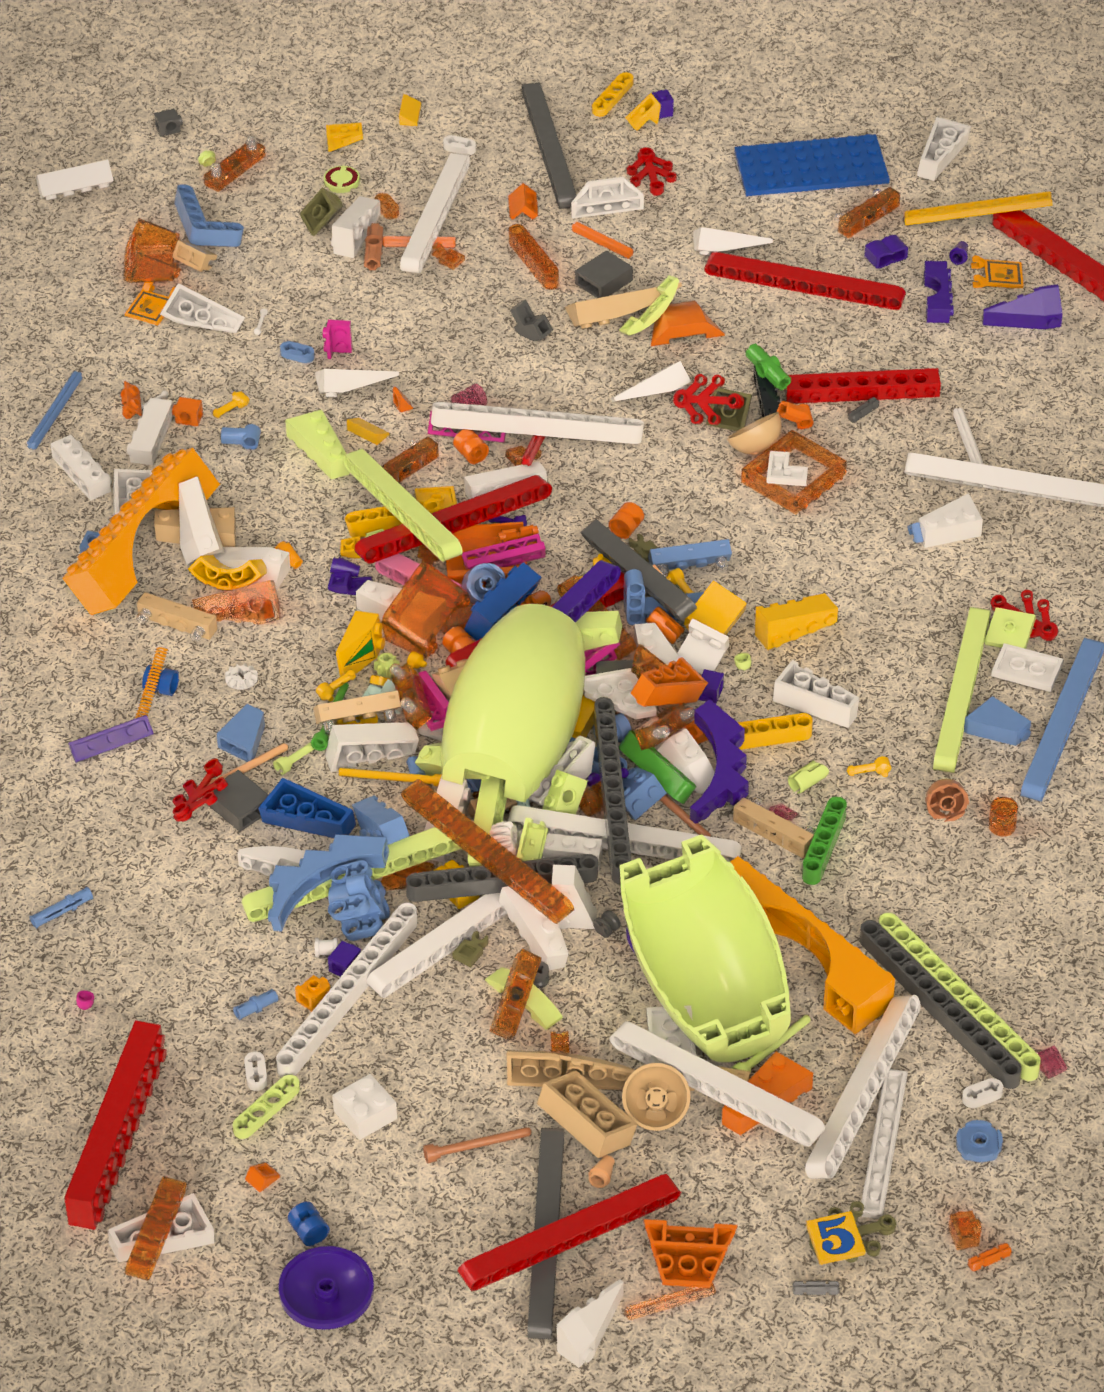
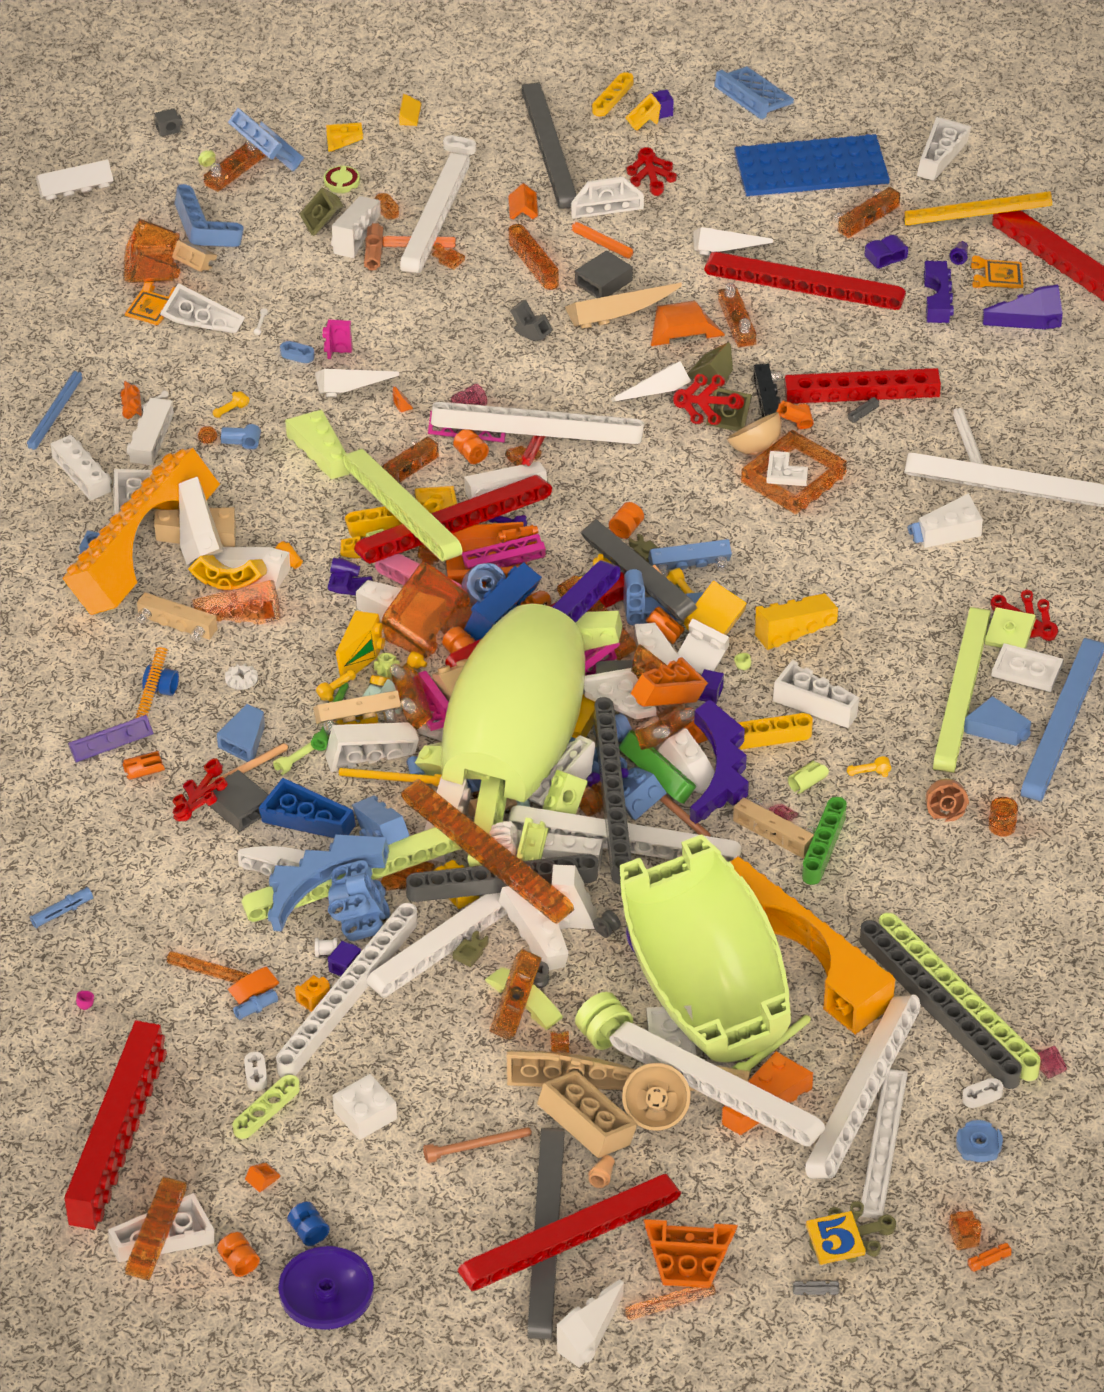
orange brick [172,397,203,426] -> none
yellow slope [347,418,389,445] -> none
yellowish green slope [619,275,679,335] -> none
bright green piece [746,343,791,390] -> none
none -> orange arm [123,751,165,780]
none -> clear orange axle [167,951,249,983]
none -> clear orange plate [198,426,217,444]
none -> orange wheel [217,1232,260,1277]
none -> medium blue fence [228,108,304,172]
none -> orange slope [228,966,280,1005]
none -> yellowish green wheel [575,992,633,1050]
none -> olive slope [687,342,733,385]
none -> medium blue fence [714,66,794,119]
none -> clear orange piece [718,282,756,348]

